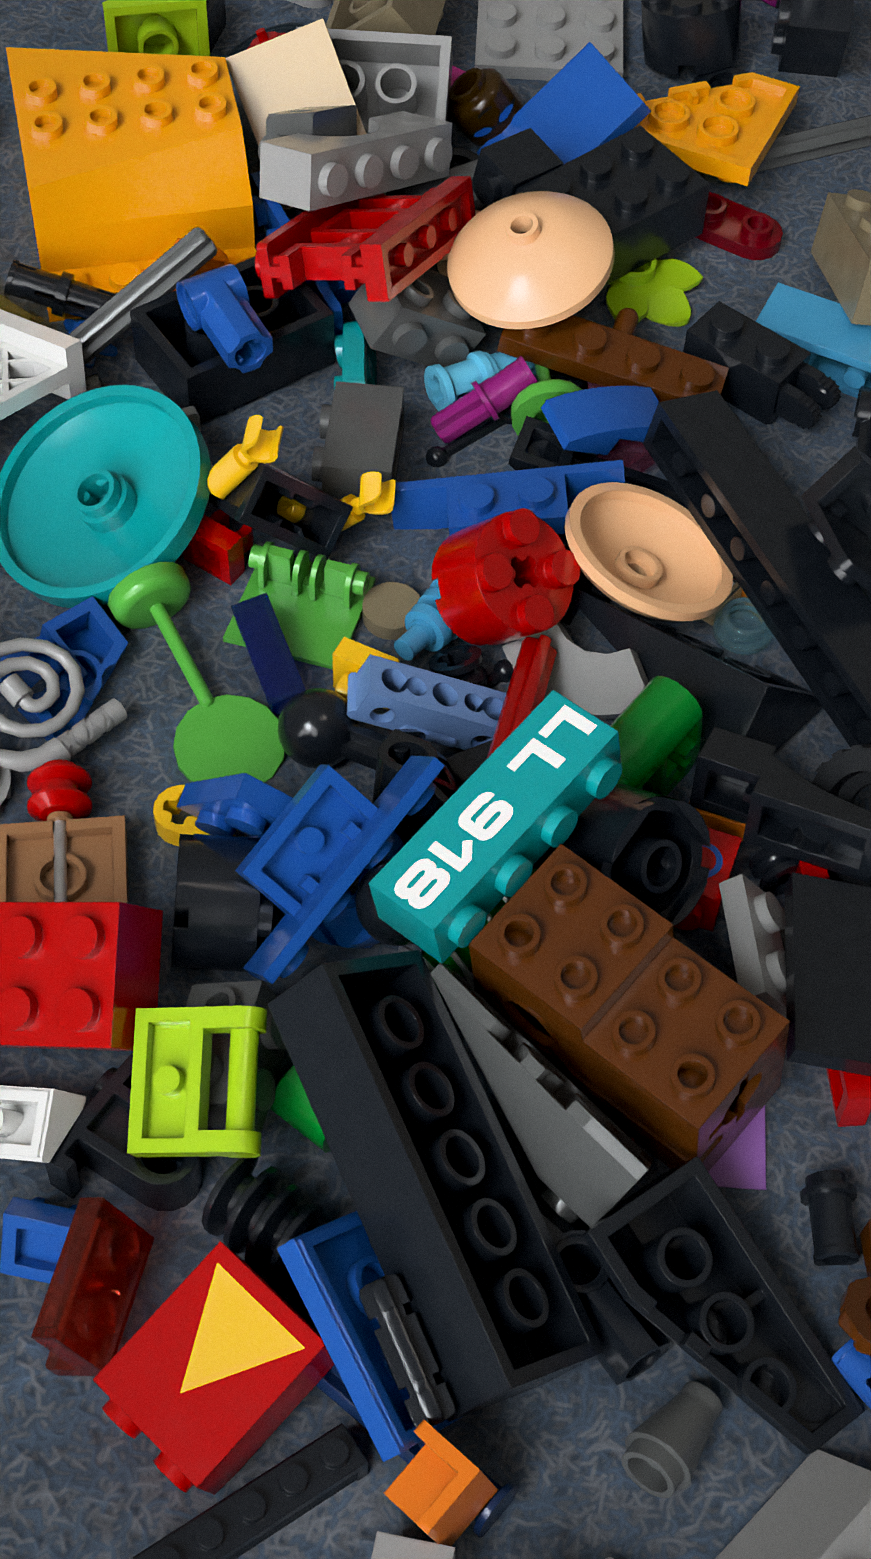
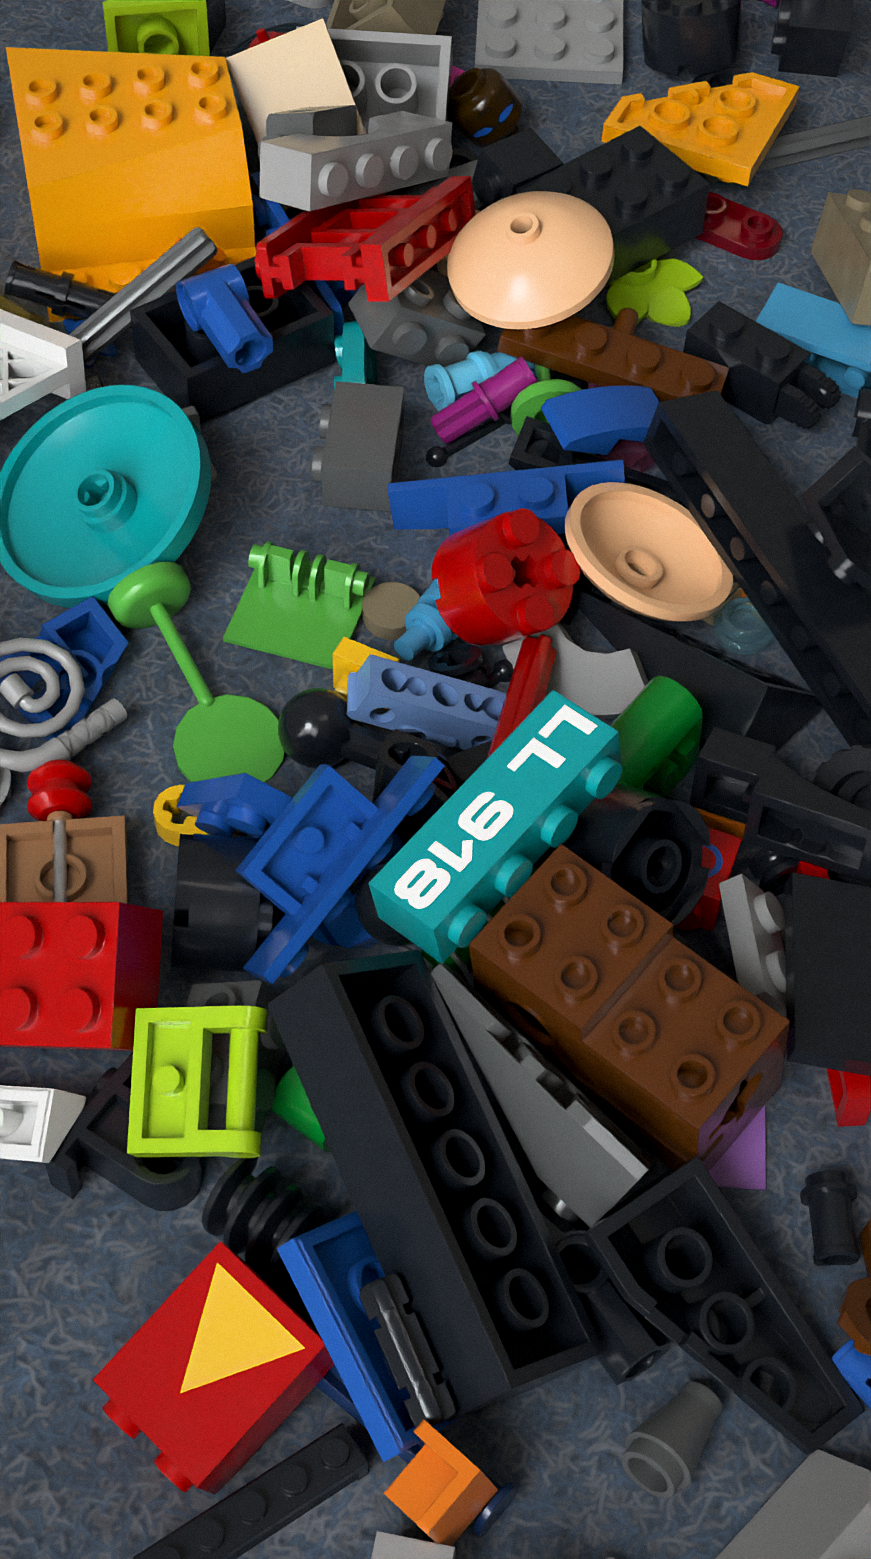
blue tile [0,1196,84,1288] -> none
clear red bracket [31,1197,155,1376] -> none
red tile [183,509,254,586] -> none
torso [207,415,396,560] -> none
clear blue piece [231,592,306,716] -> none
blue tile [476,42,651,164] -> none

